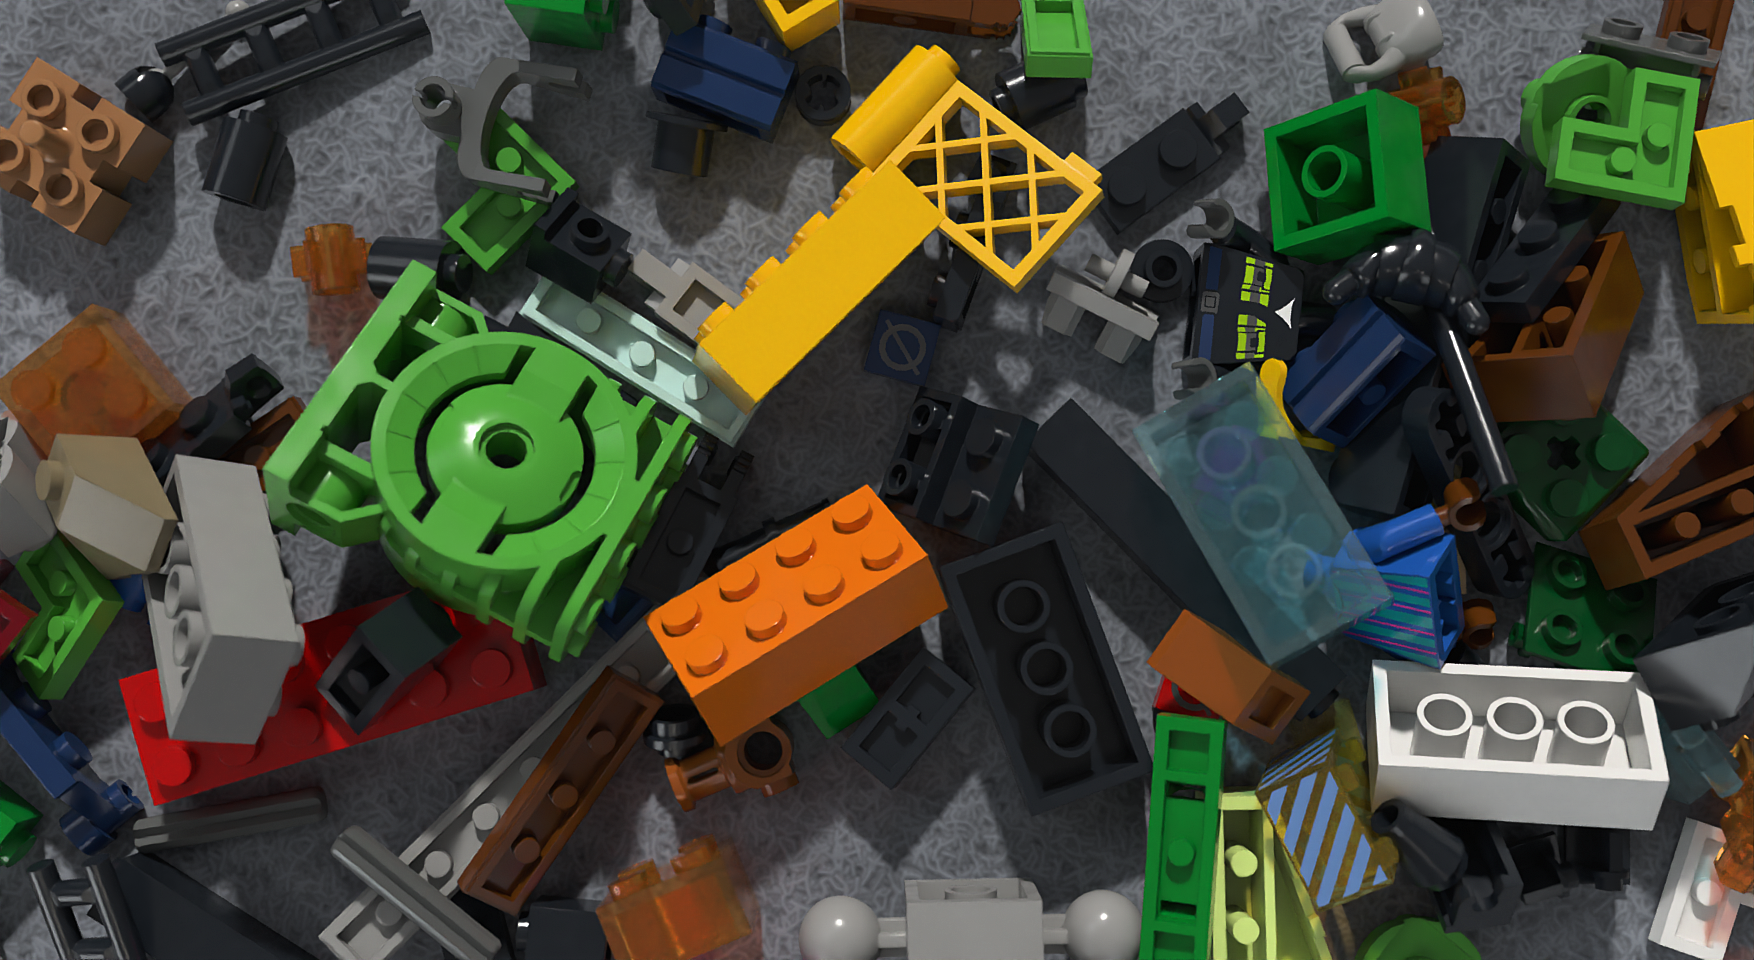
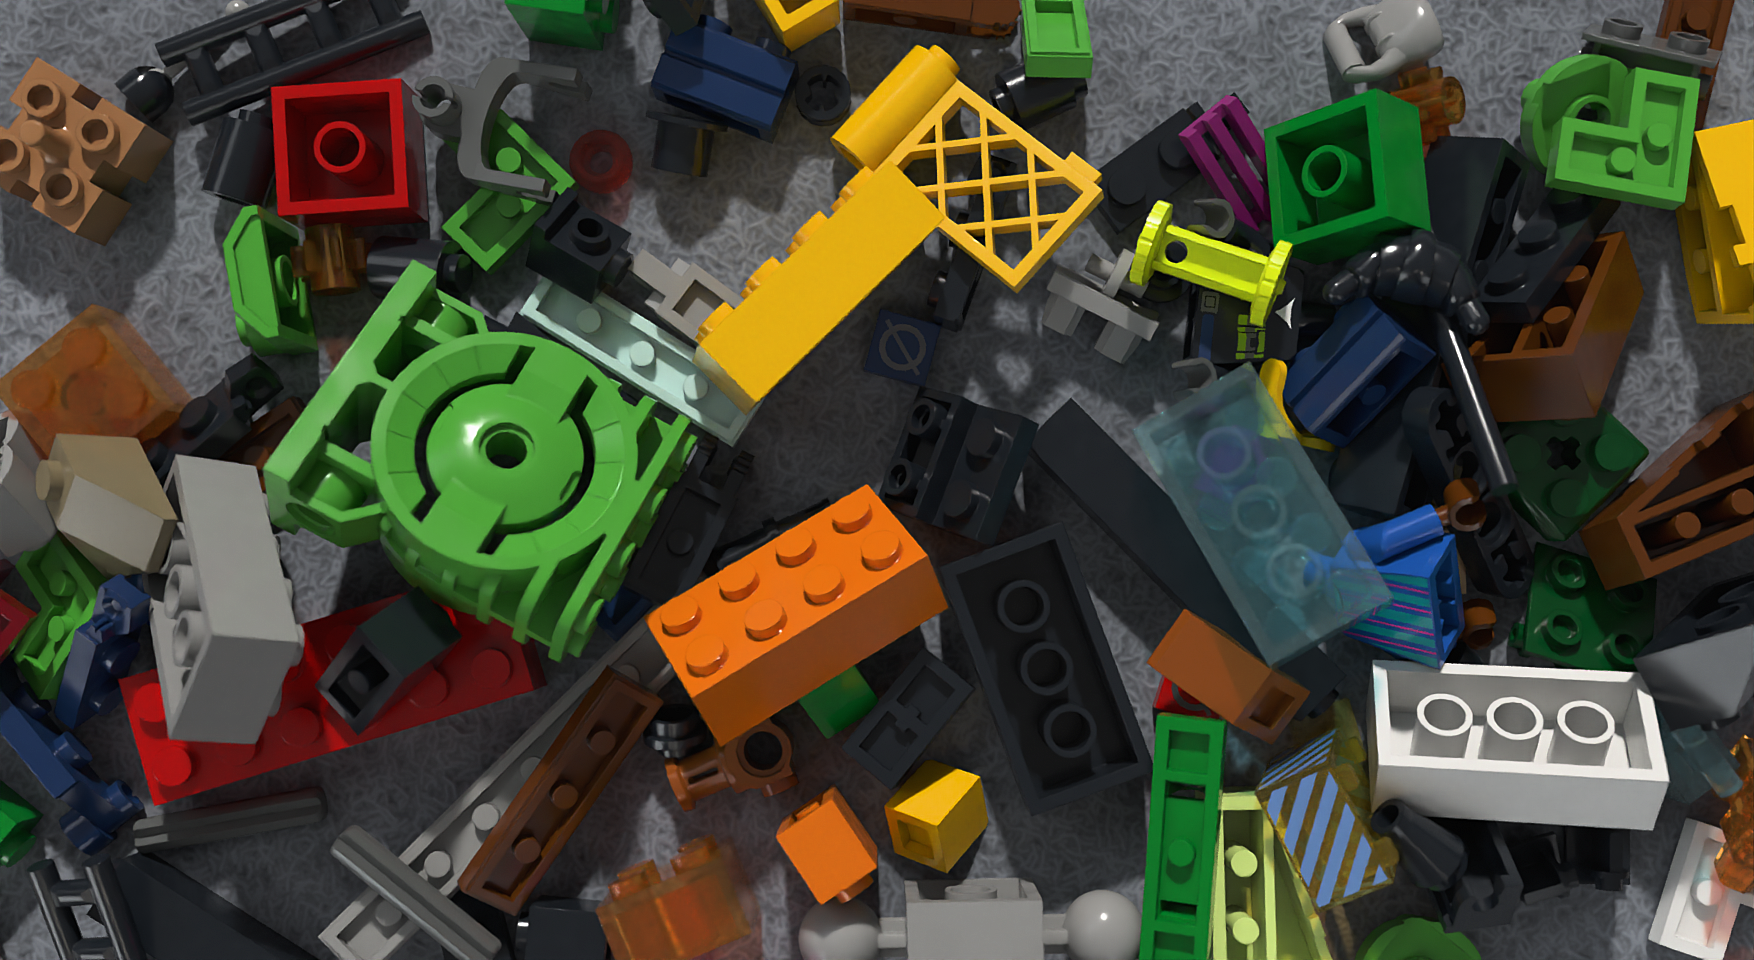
none -> dark blue hinge [54,574,151,730]
none -> bright green slope [222,205,319,357]
none -> red brick [271,78,428,231]
none -> clear red plate [569,130,633,194]
none -> orange brick [776,783,877,905]
none -> yellow panel [884,759,988,873]
none -> neon yellow hose [1129,200,1293,327]
none -> magenta tile [1178,95,1271,231]

